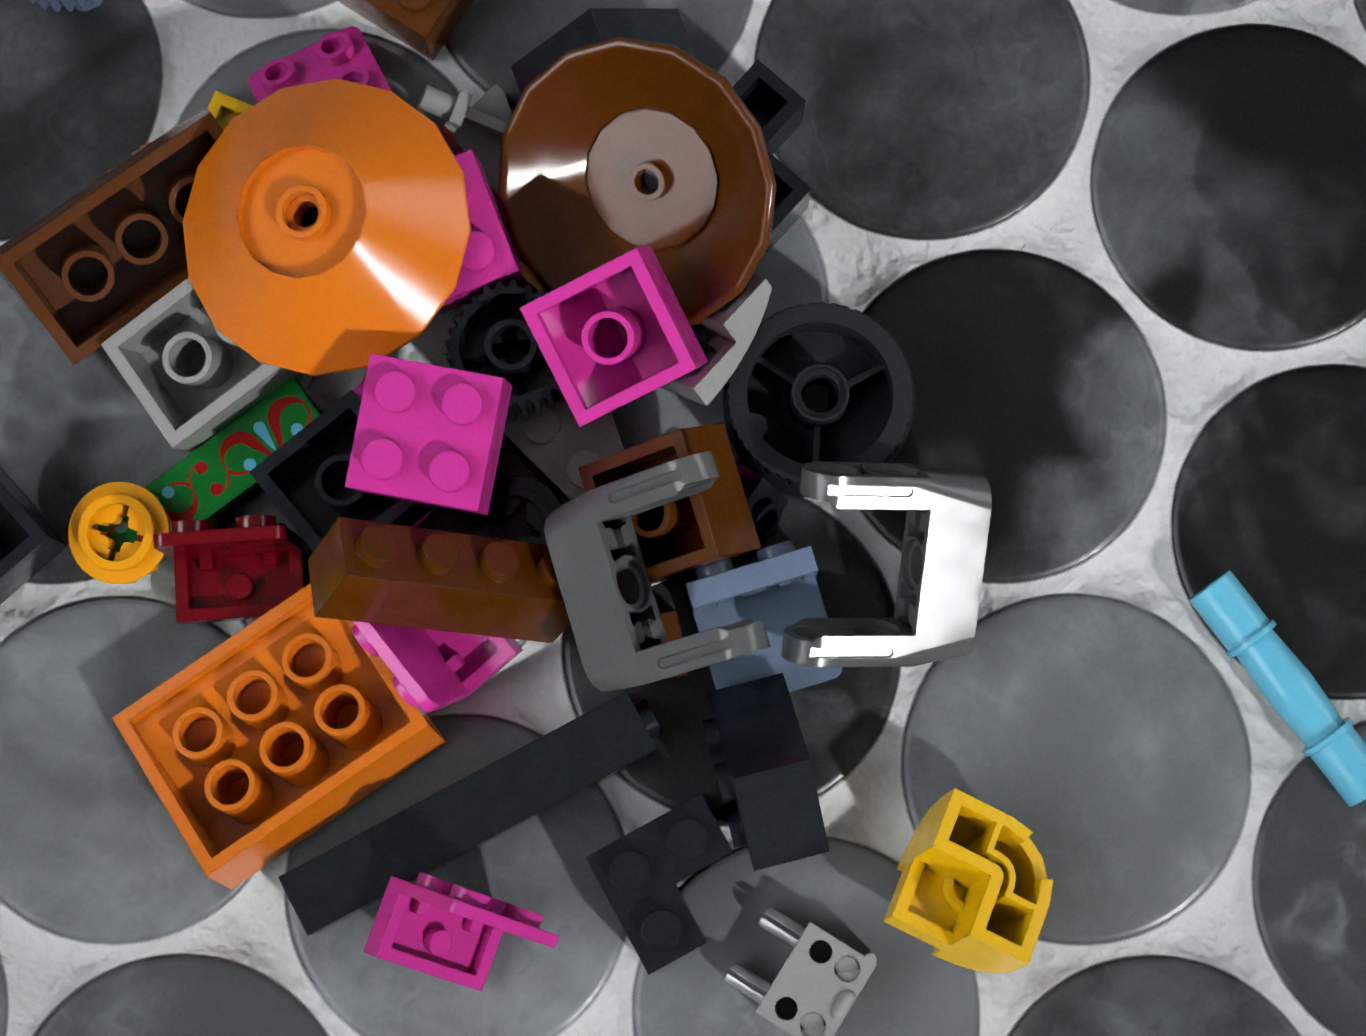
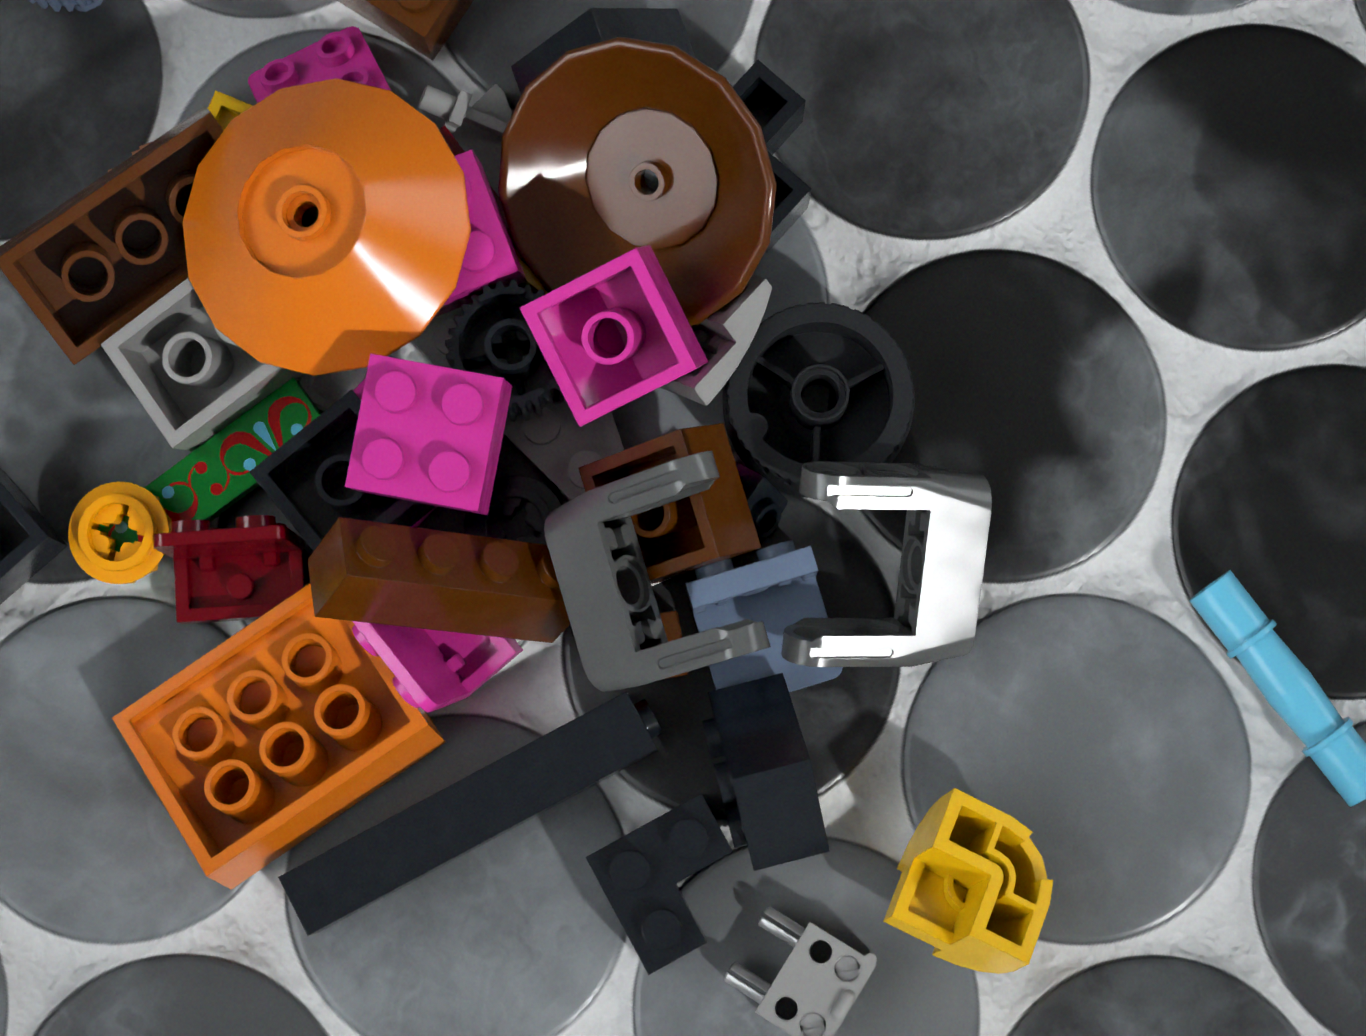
dark pink bracket [363,872,560,992] -> none

